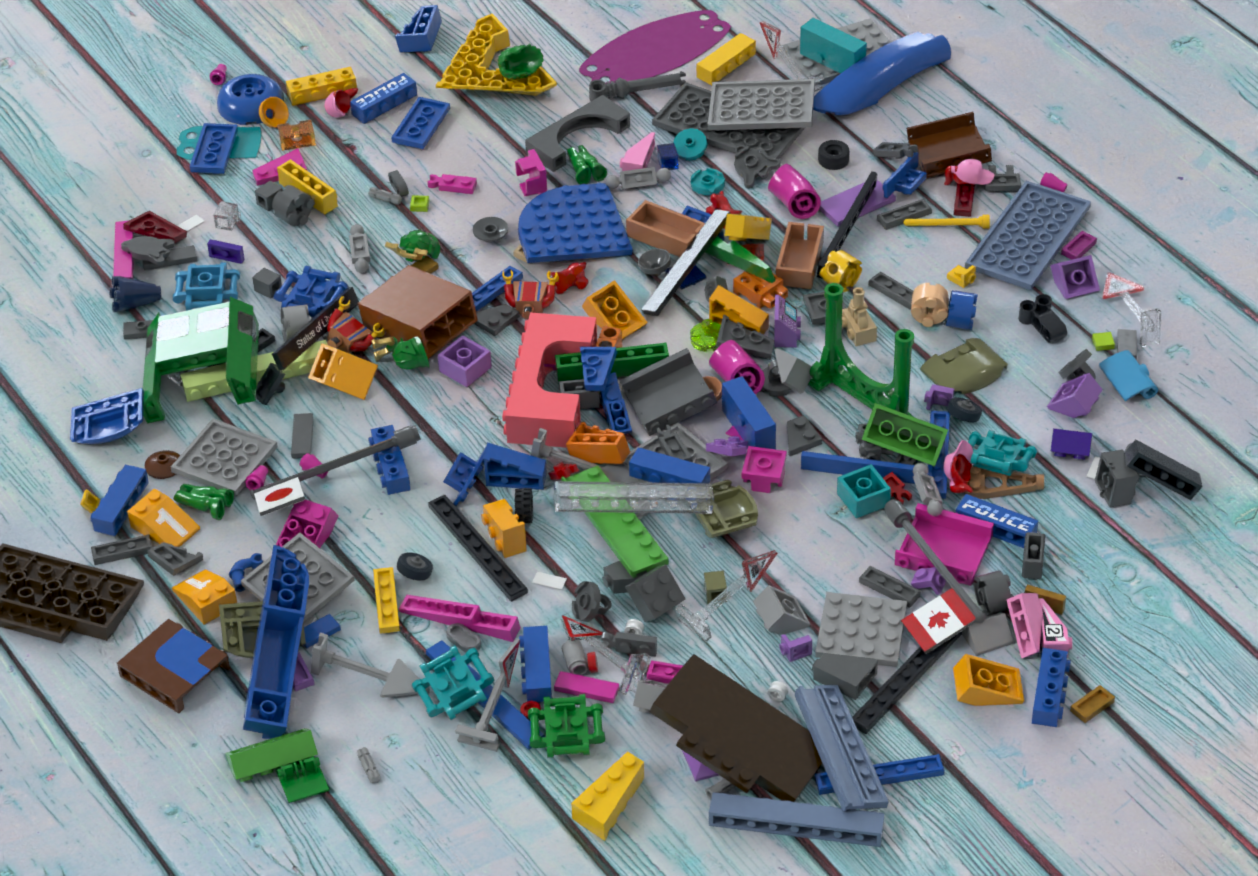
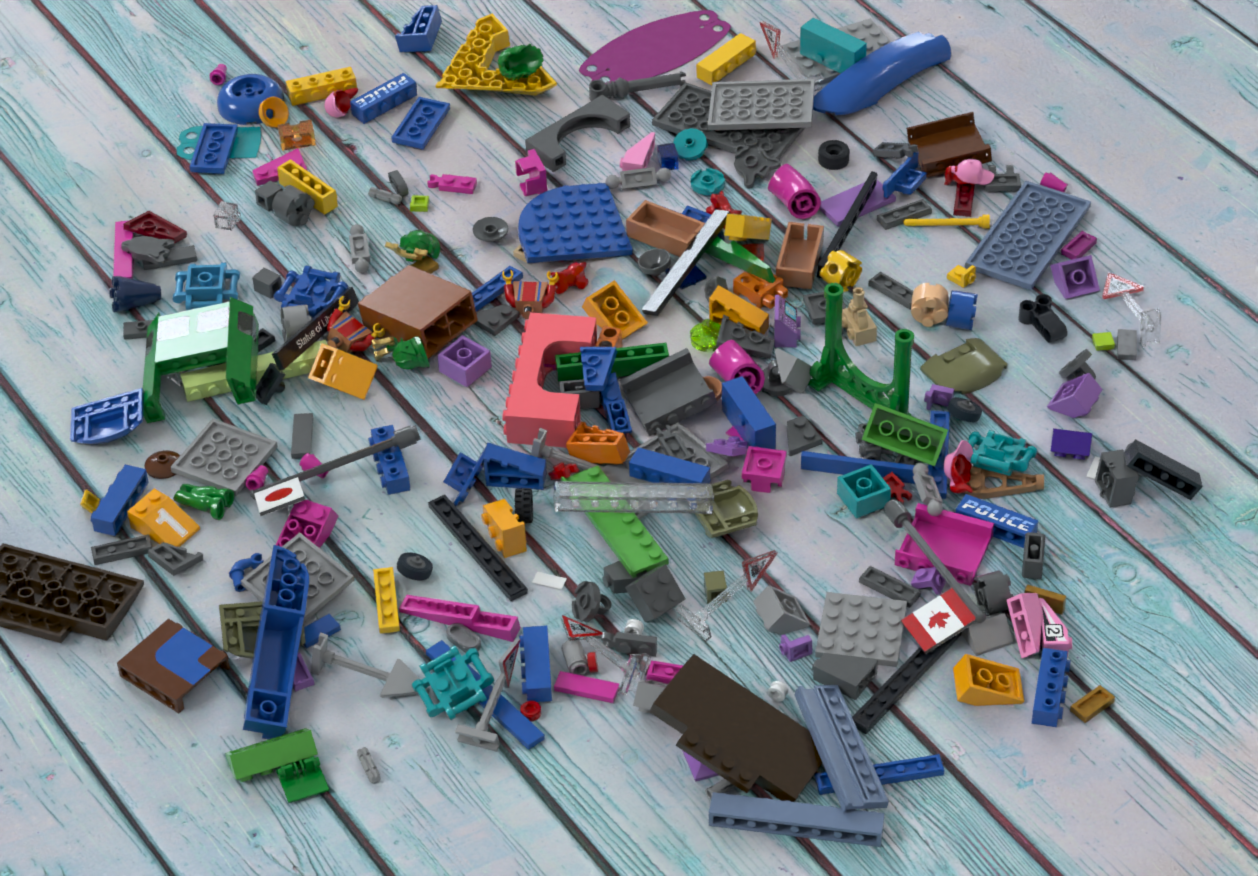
light orange slope [172,569,237,625] -> none
white sticker [178,215,204,231] -> none
dark purple plate [207,239,245,264] -> none
green brick [528,694,605,758] -> none
green piece [567,145,607,185] -> none
yellow wedge [571,751,644,841] -> none
dark azure panel [1099,350,1158,401] -> none

